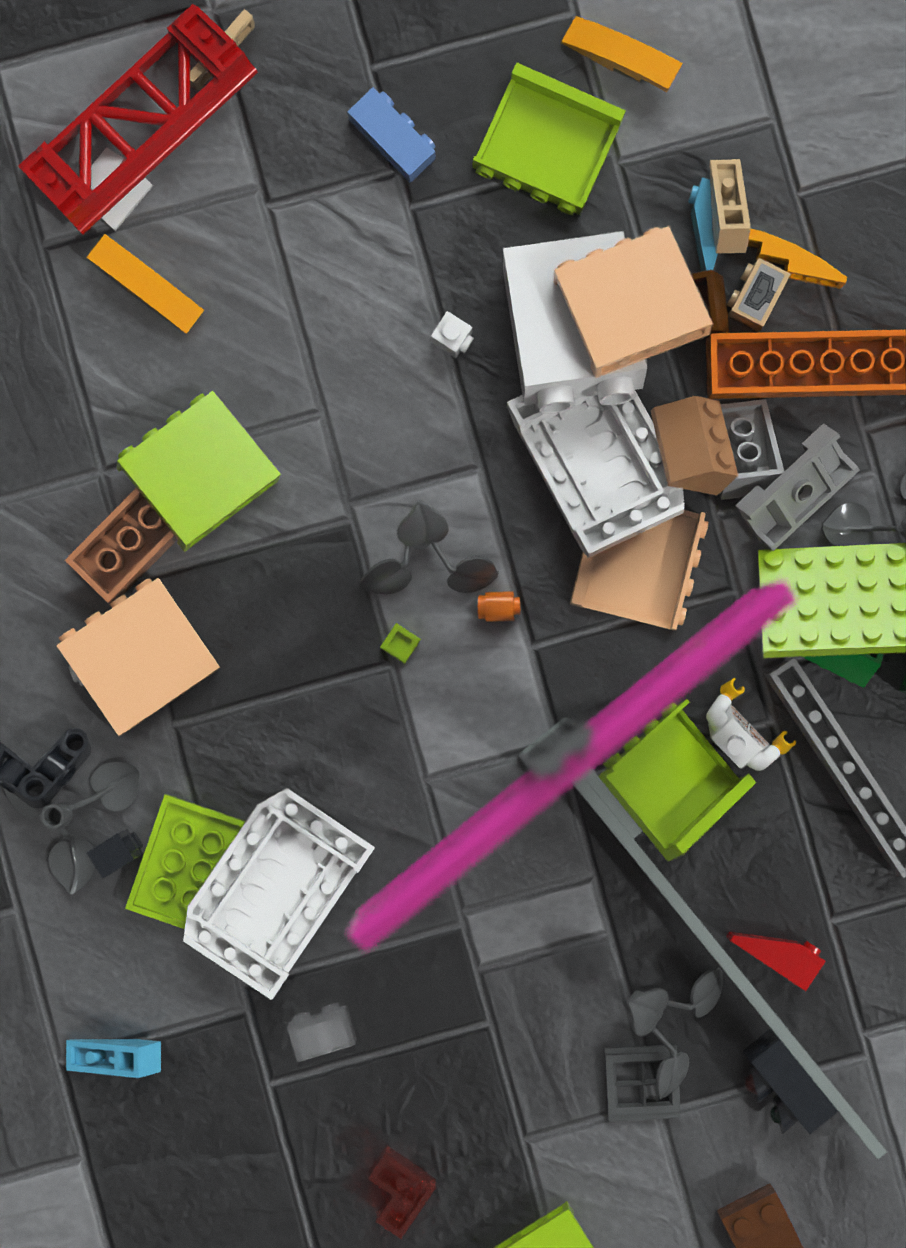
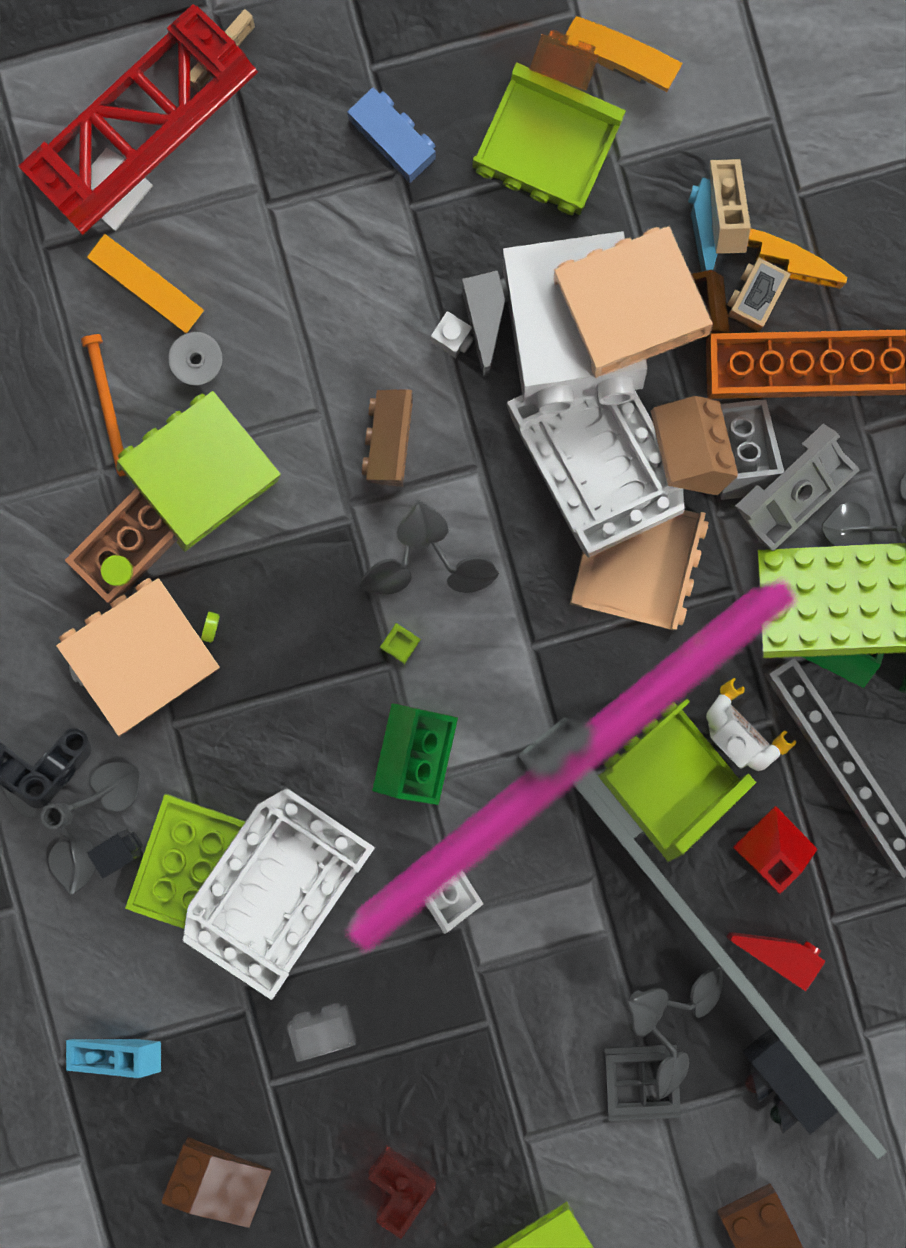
orange brick [478,591,521,622] -> none
none -> orange bar [81,334,127,477]
none -> lime tile [101,555,133,586]
none -> reddish brown slope [161,1137,272,1228]
none -> light grey piece [169,332,222,385]
none -> lime tile [201,612,220,643]
none -> medium nougat slope [362,389,413,487]
none -> green slope [372,703,458,805]
none -> white slope [425,873,483,934]
none -> light grey slope [462,270,509,377]
none -> clear orange brick [529,30,600,90]
none -> red slope [733,806,818,894]

